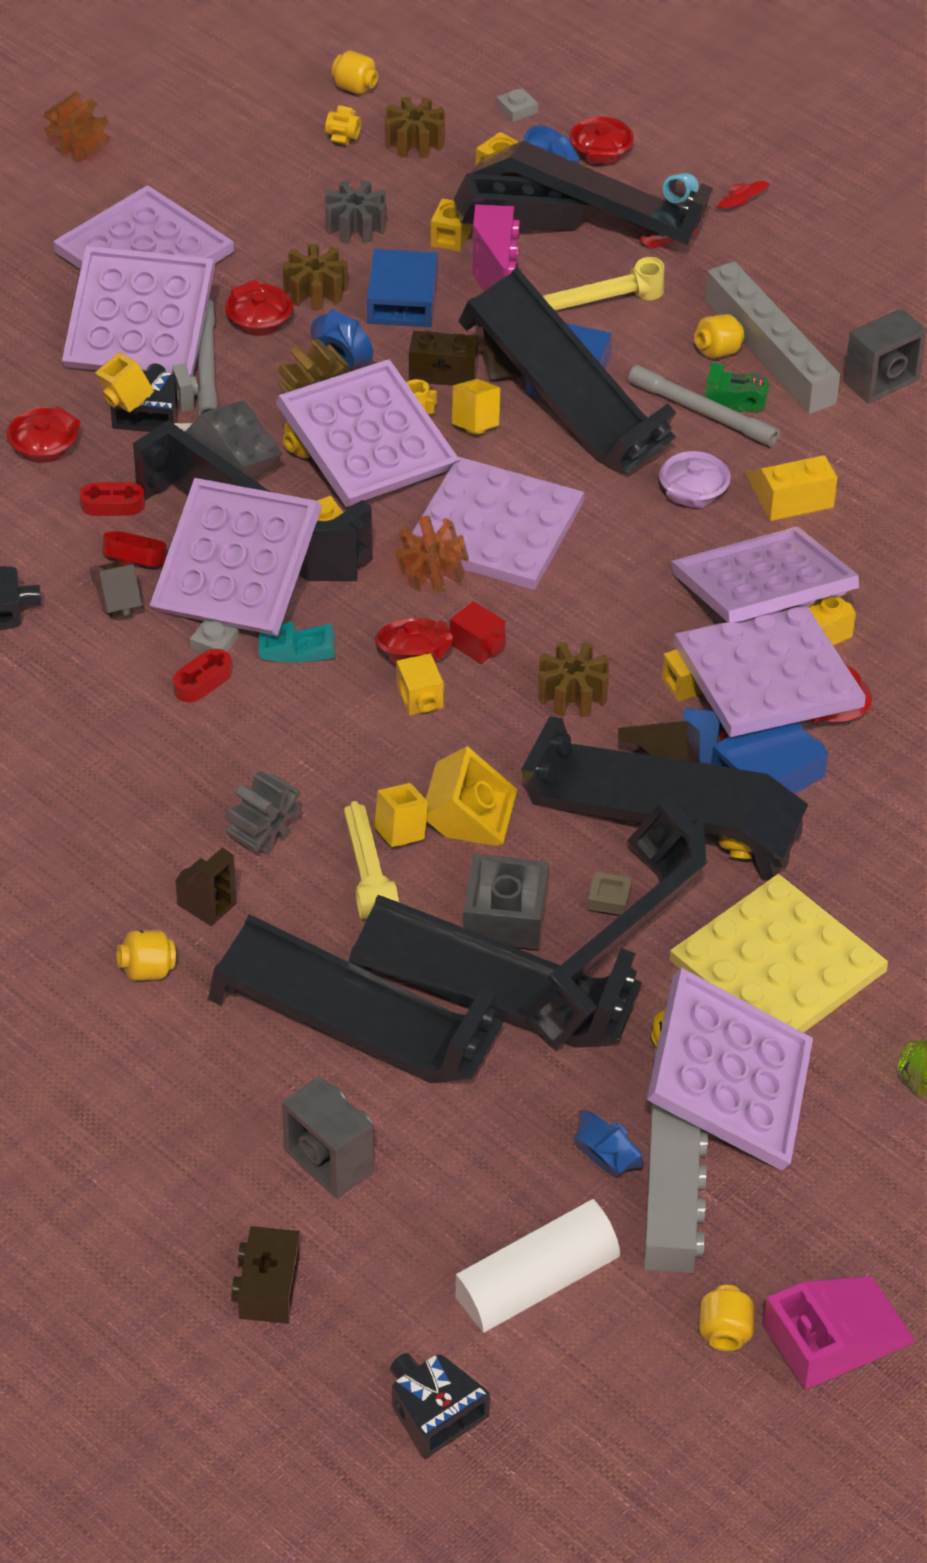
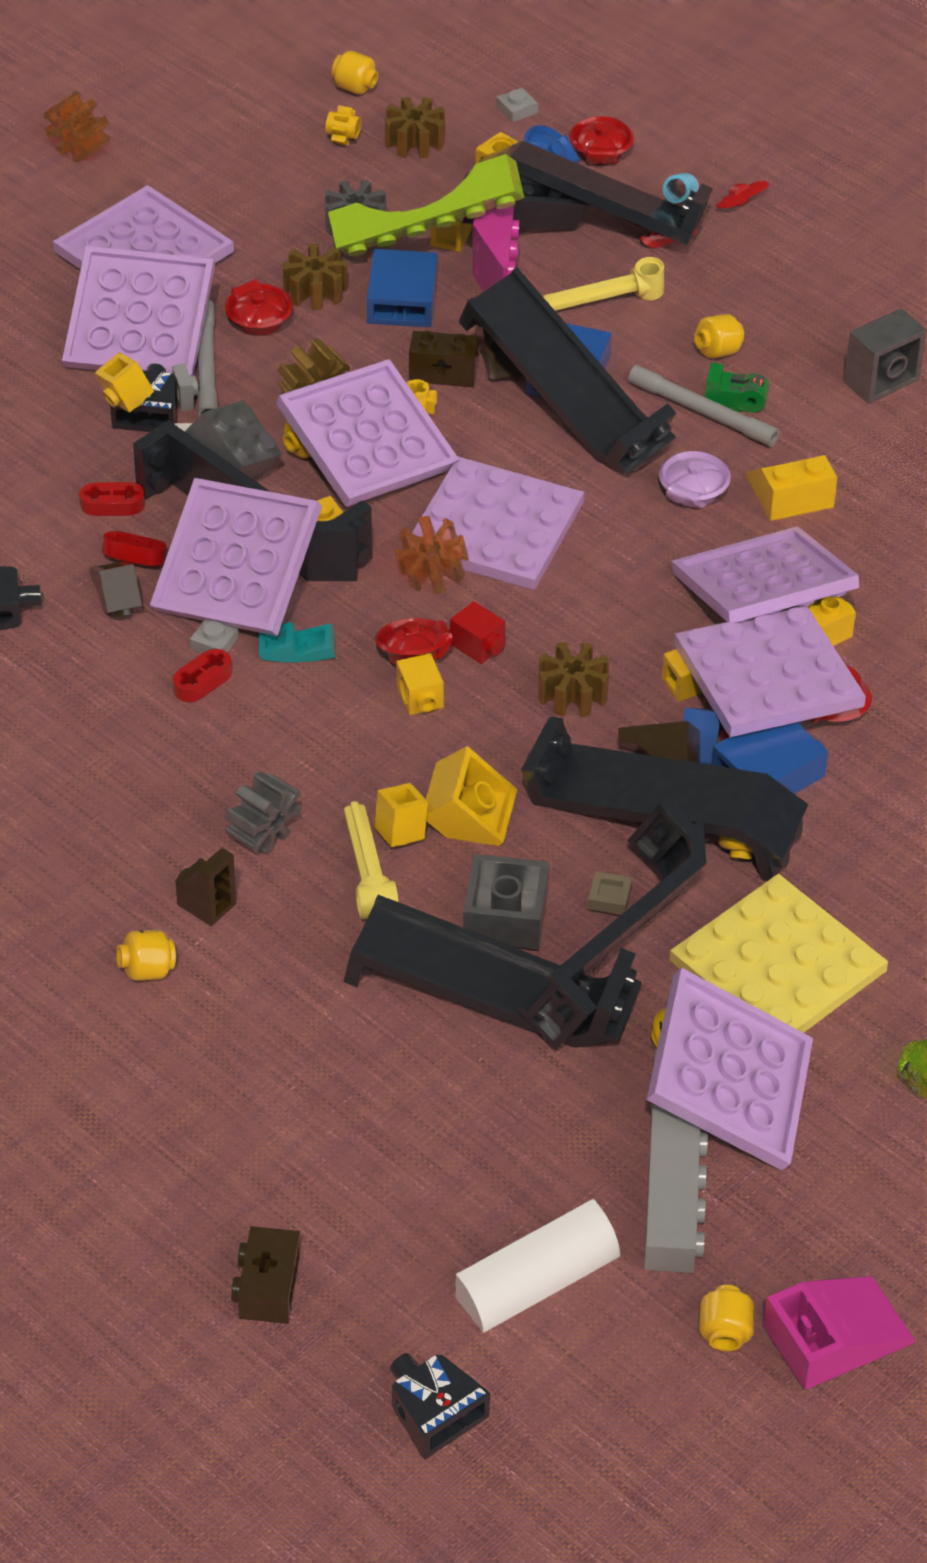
red piece [6,406,81,463] -> none
black panel [208,914,504,1083] -> none
flat silver brick [282,1076,374,1199] -> none
blue piece [310,309,373,372] -> none
yellow brick [452,379,500,434] -> none
blue piece [573,1110,643,1177] -> none
light grey brick [705,261,840,414] -> none
none -> lime arch [328,154,524,256]

